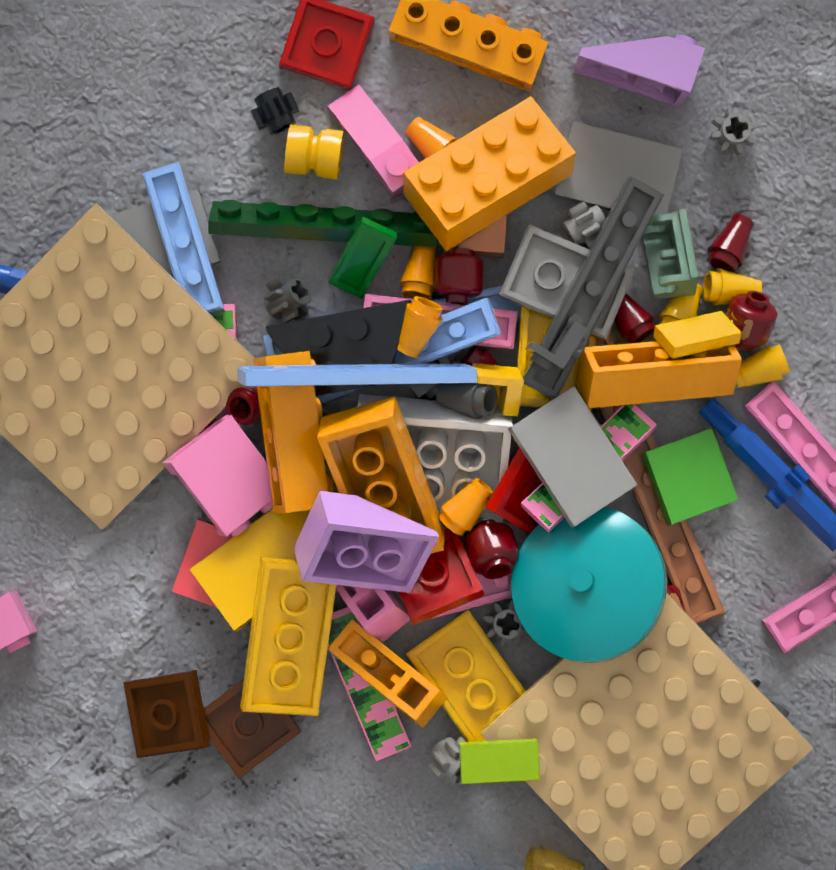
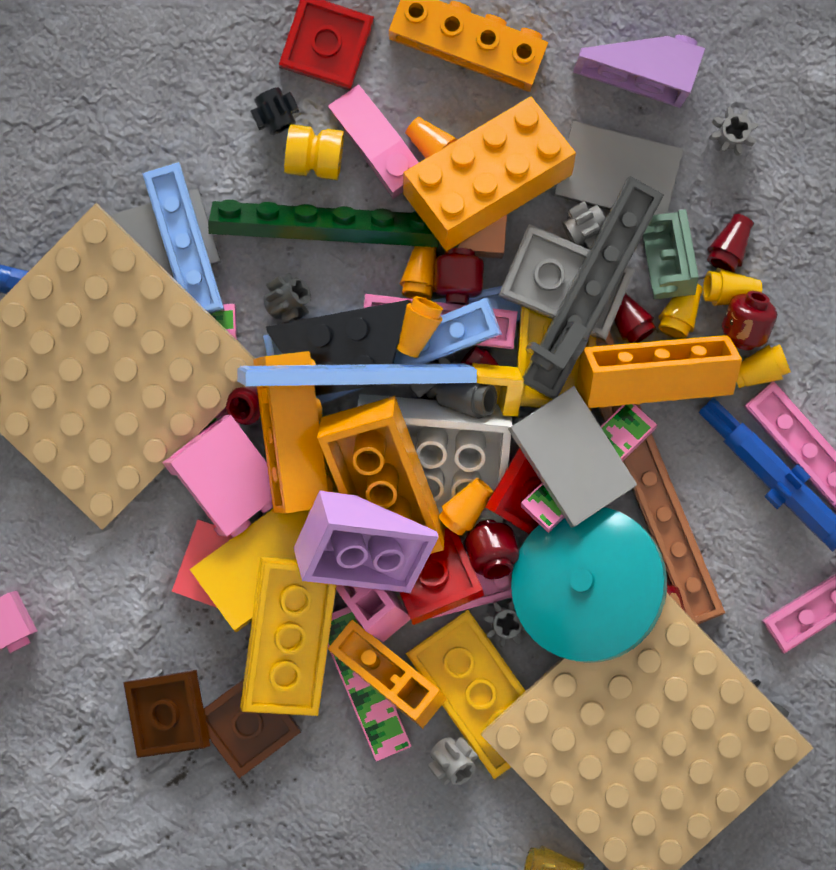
green tile [328,216,397,299] -> none
lime tile [459,738,540,784] -> none
bright green tile [641,428,739,526] -> none
yellow tile [653,311,742,359] -> none

